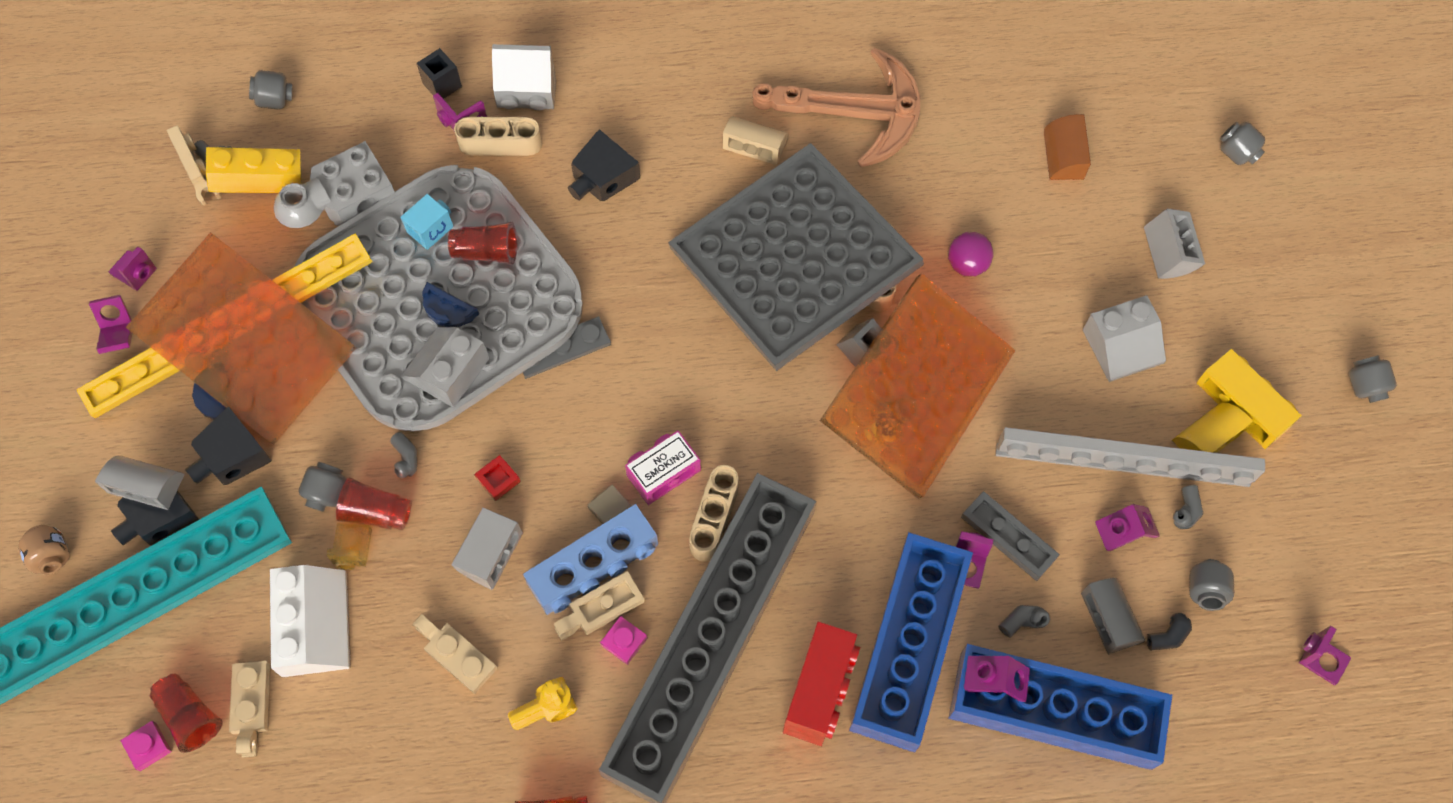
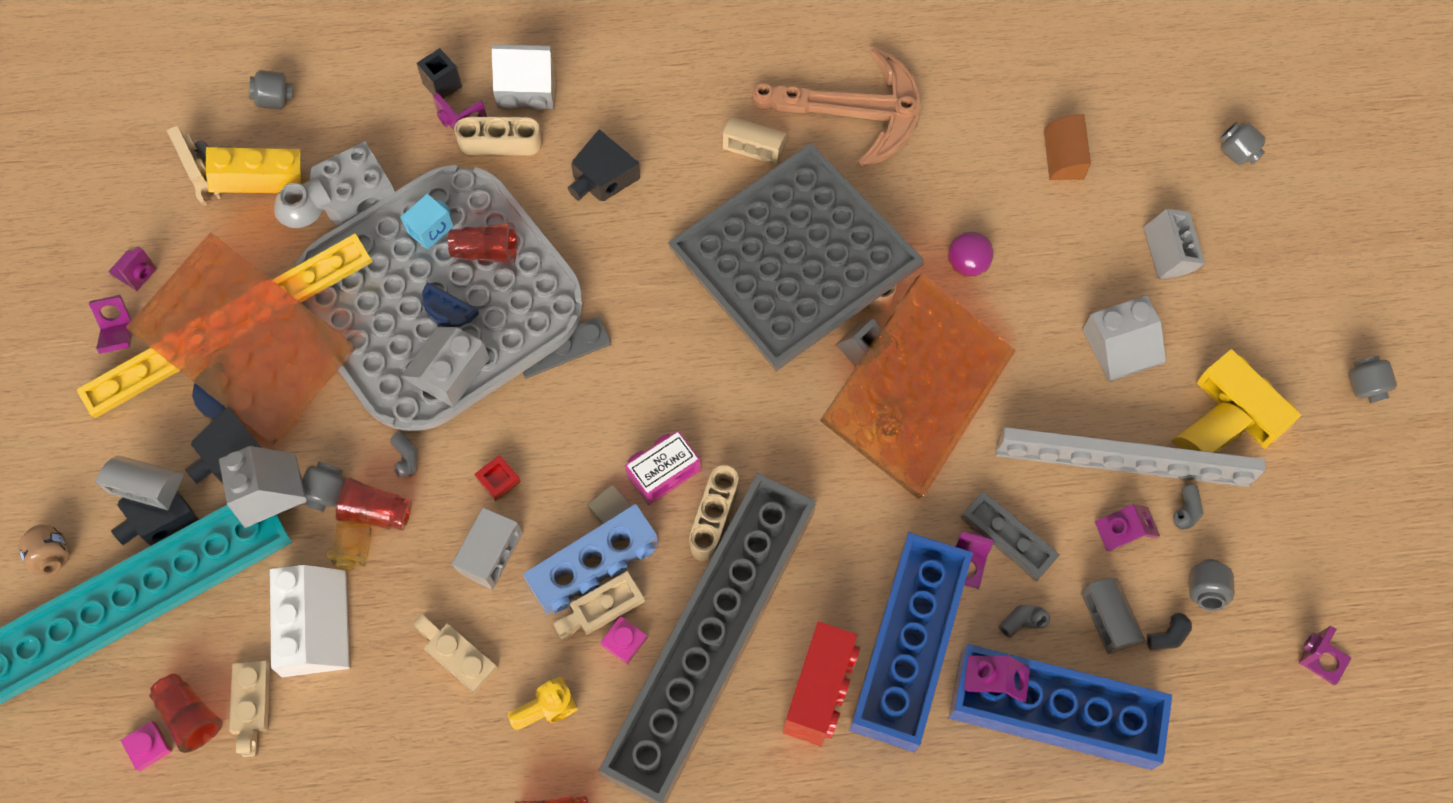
none -> light grey slope [219,446,307,528]

